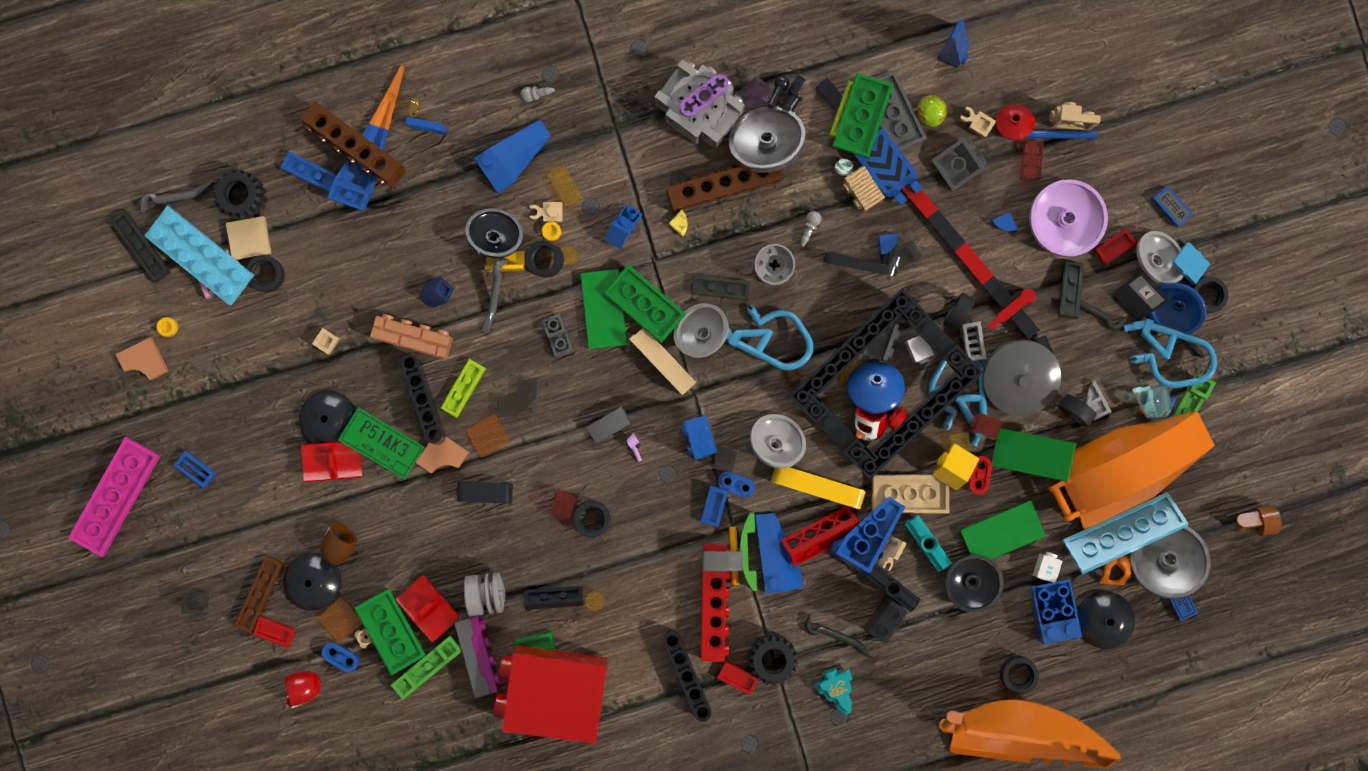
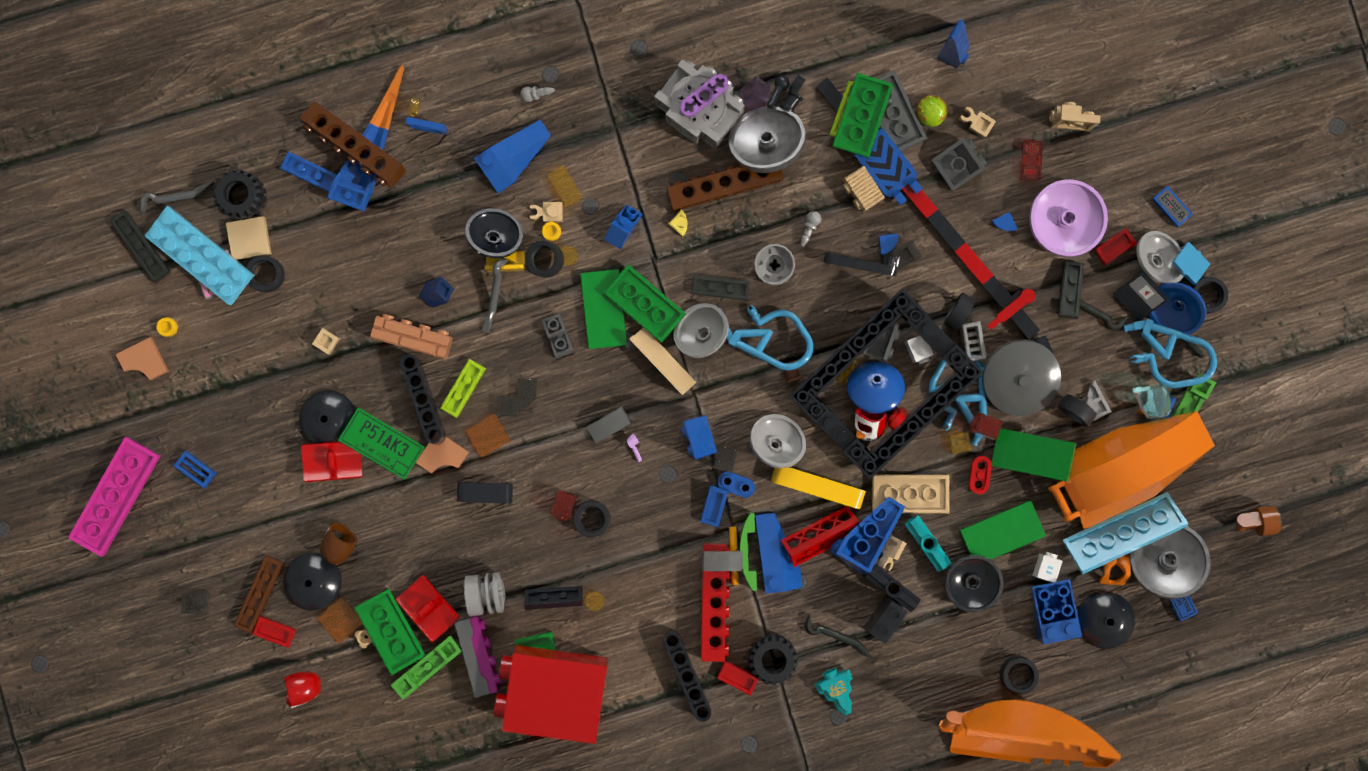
blue plate [322,642,360,672] -> none
light aqua plate [834,159,853,176] -> none
yellow head [932,443,979,491] -> none
red dish [996,104,1035,140] -> none
blue bar [1026,130,1097,139] -> none

